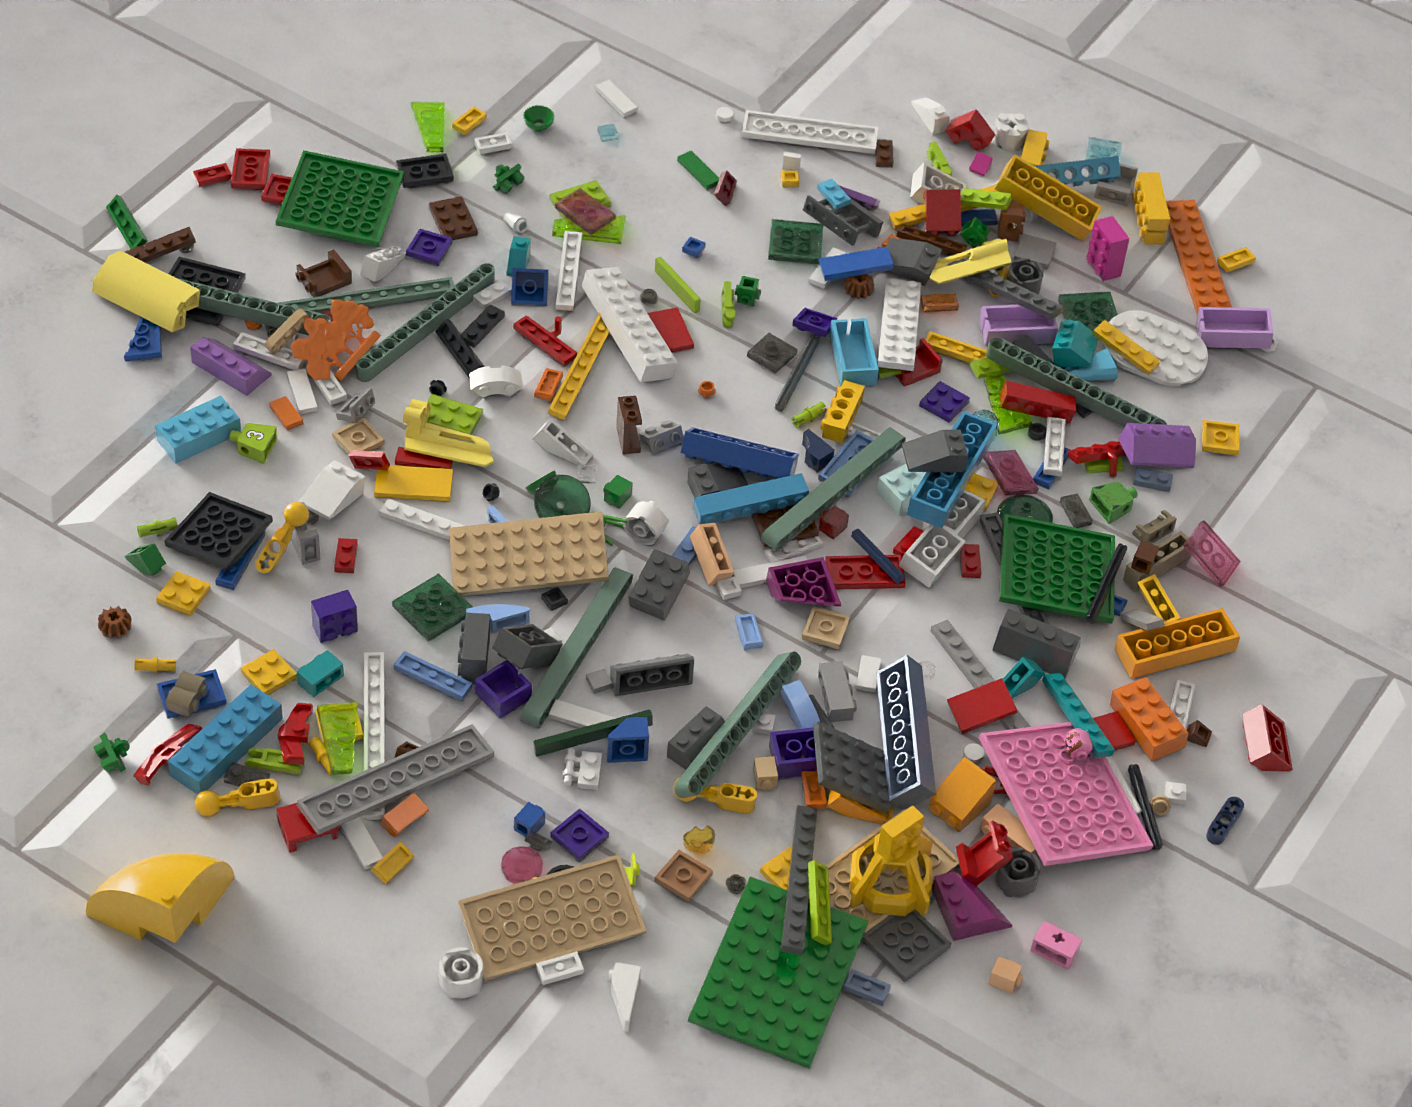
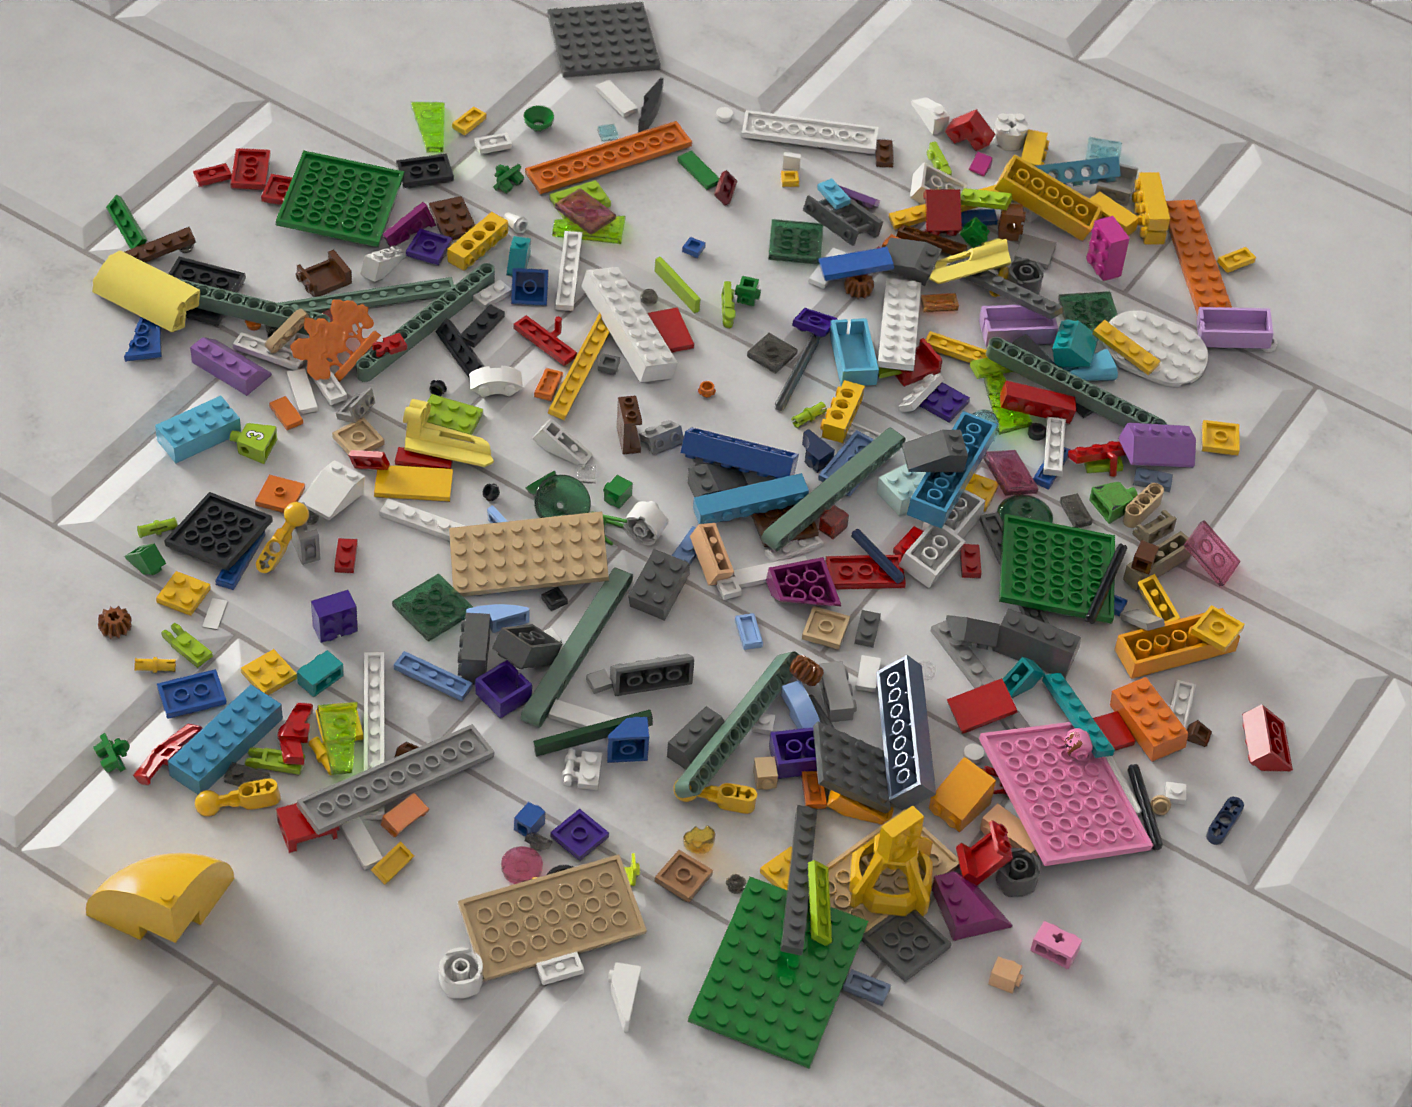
dark tan brick [166,671,208,717] -> none
none -> lime hinge [161,622,213,668]
none -> white sticker [203,598,227,629]
none -> orange plate [255,474,305,513]
none -> red plate [372,333,407,357]
none -> magenta wing [383,202,436,247]
none -> yellow brick [447,212,509,271]
none -> orange plate [525,121,692,194]
none -> dark grey plate [547,2,661,78]
none -> dark grey plate [598,354,620,375]
none -> black slope [638,78,664,132]
none -> dark orange gear [789,655,824,686]
none -> dark grey plate [854,610,881,648]
none -> white plate [898,374,944,412]
none -> dark grey slope [946,615,1000,650]
none -> yellow brick [1090,191,1139,236]
none -> tan beam [1123,483,1164,528]
none -> yellow plate [1191,605,1245,652]

